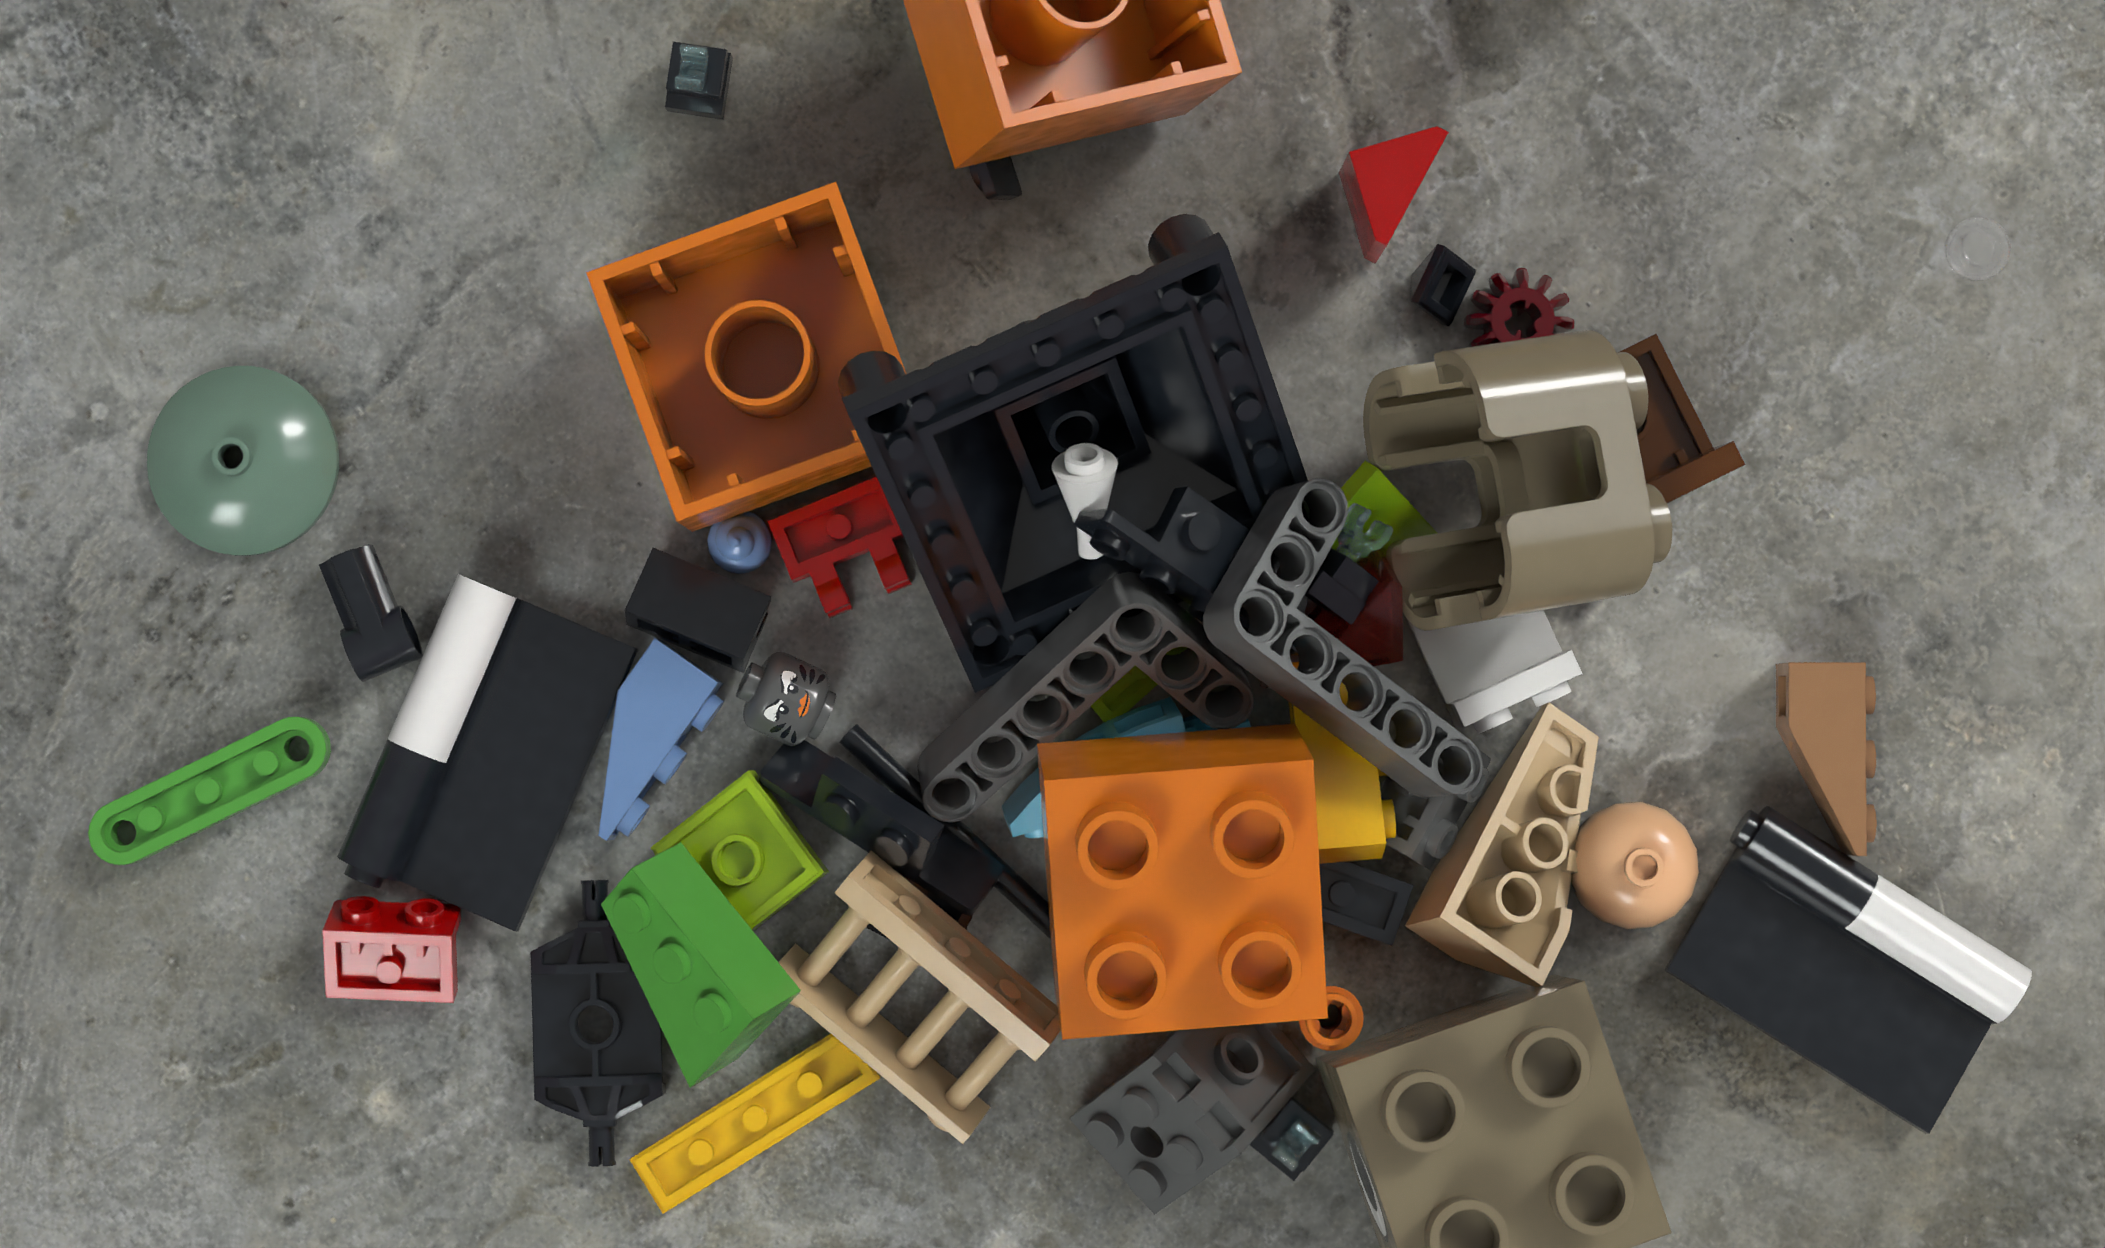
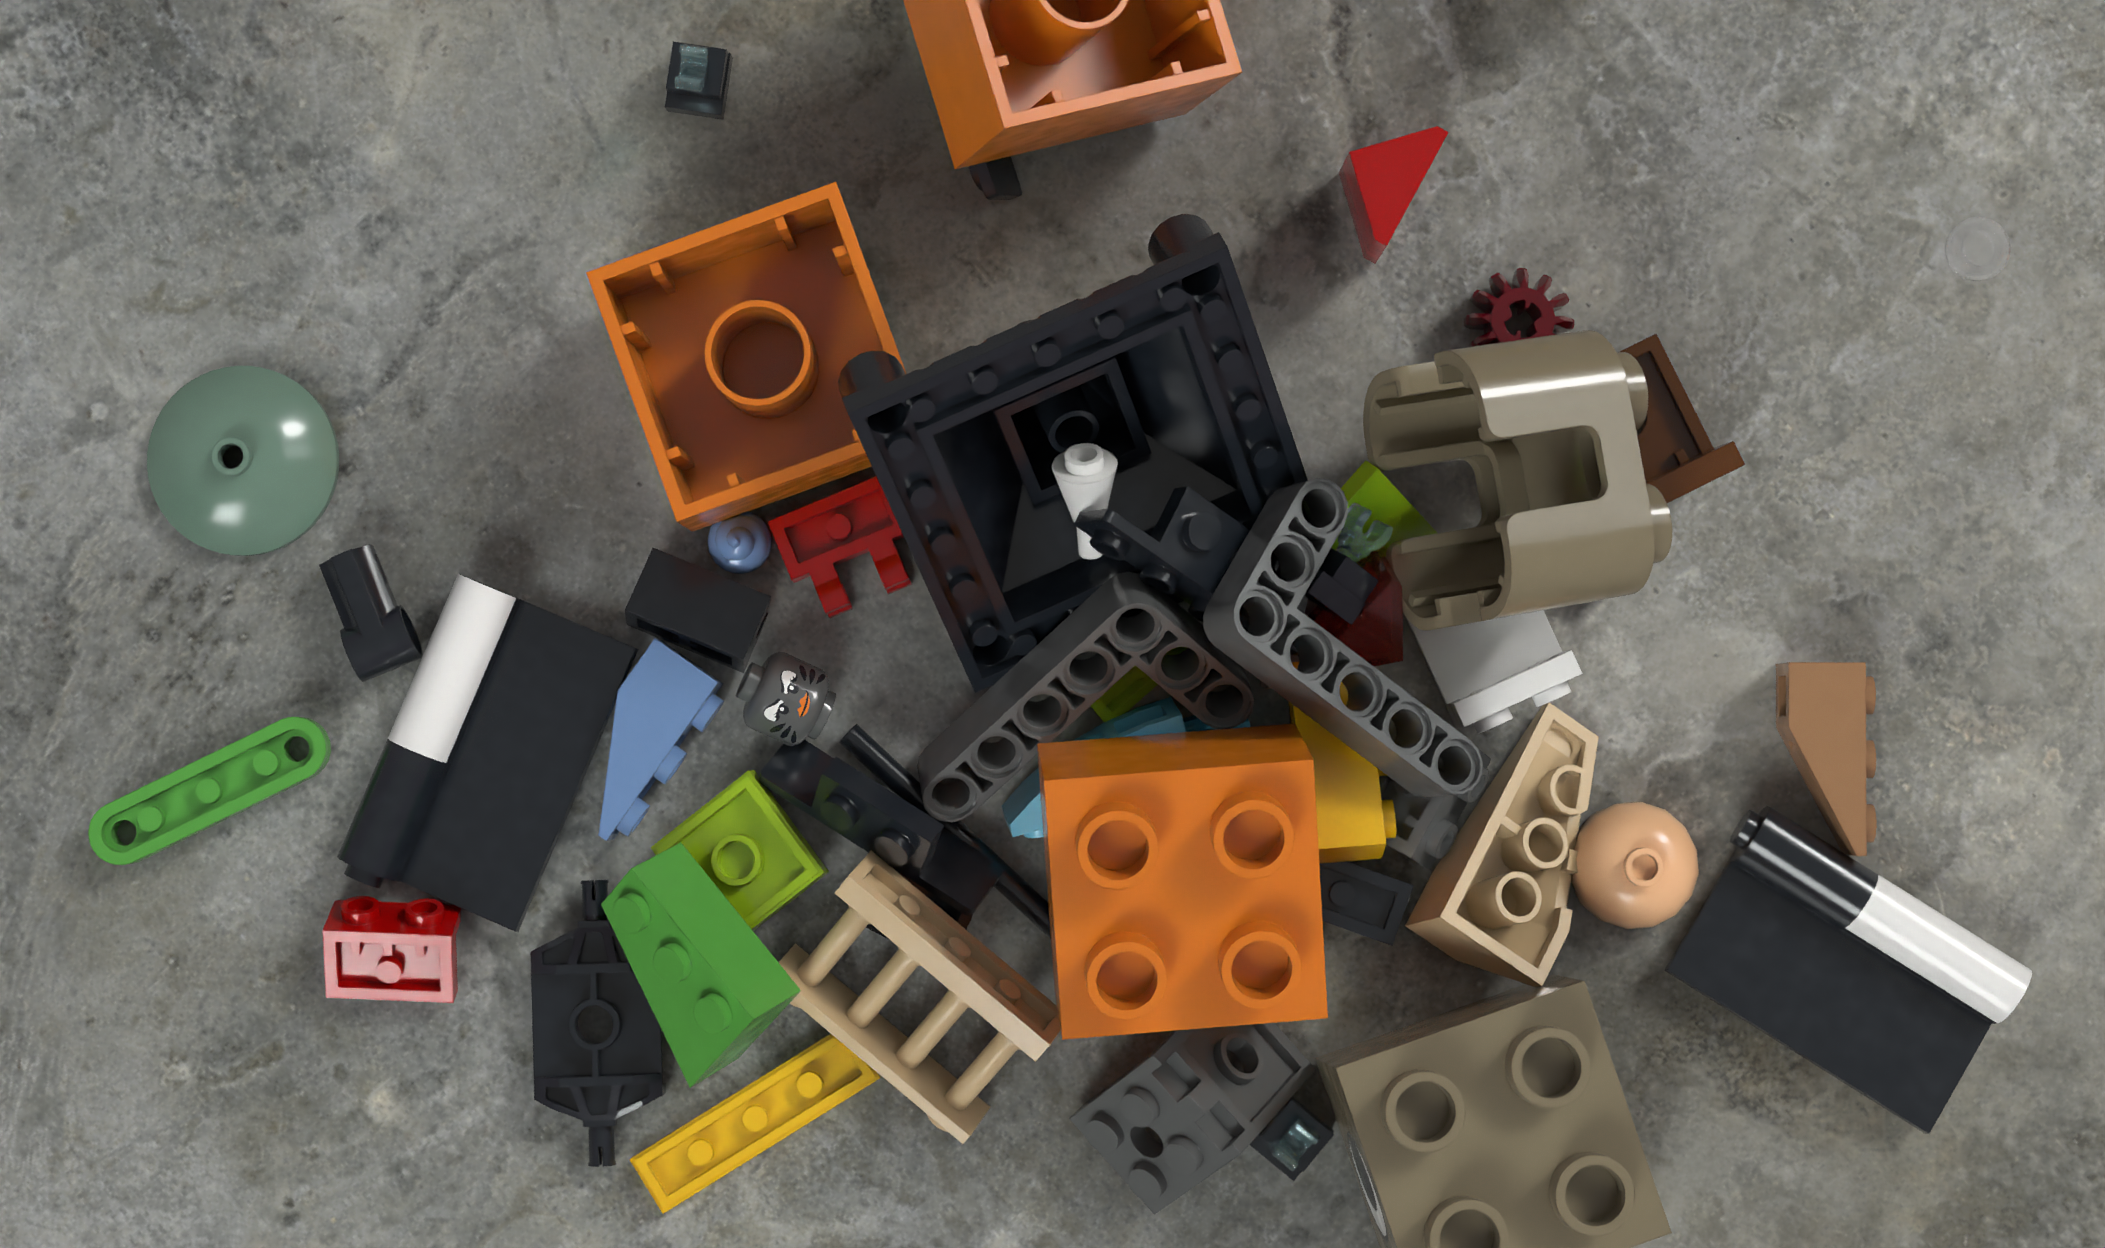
orange cone [1299,986,1364,1051] -> none
black slope [1410,244,1476,327] -> none

